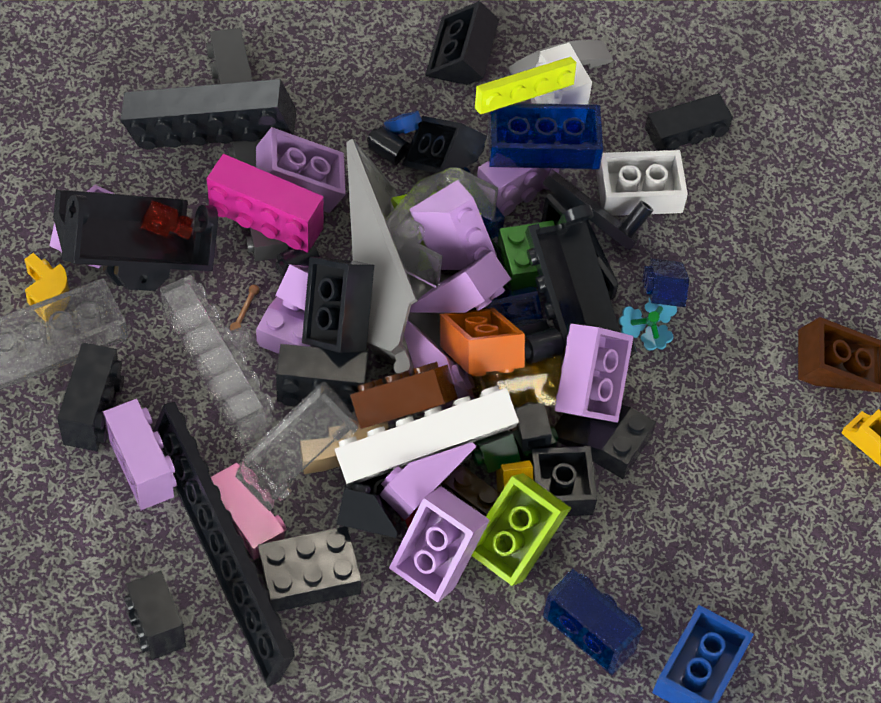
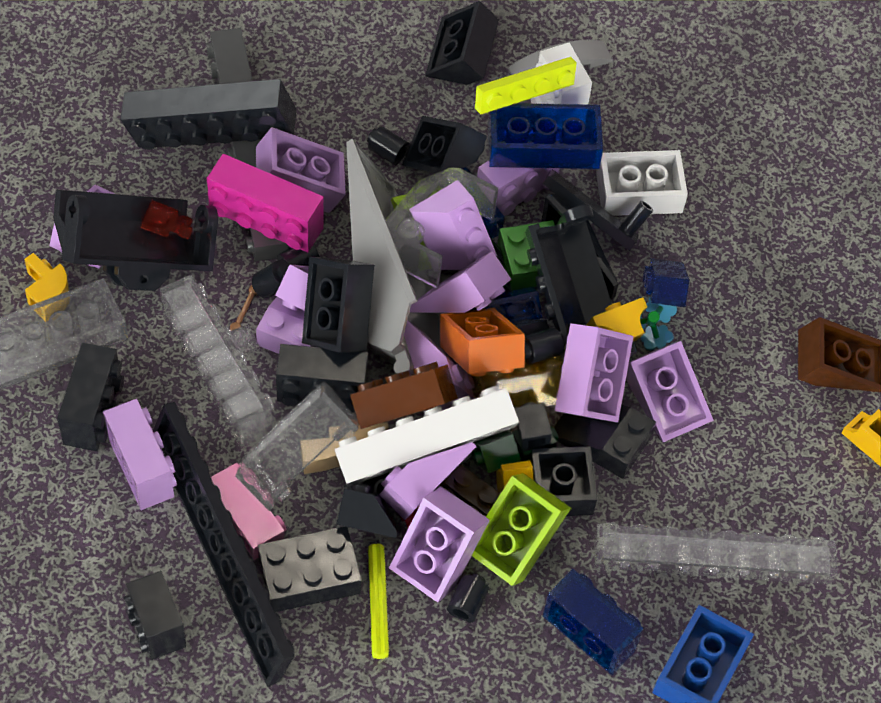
blue plate [384,111,422,135] -> none
black brick [645,93,733,151] -> none
none -> black brick [252,260,289,298]
none -> neon yellow axle [368,544,389,659]
none -> black brick [447,573,489,623]
none -> yellow brick [586,297,648,341]
none -> clear brick [594,522,837,585]
none -> lavender slope [626,341,714,443]

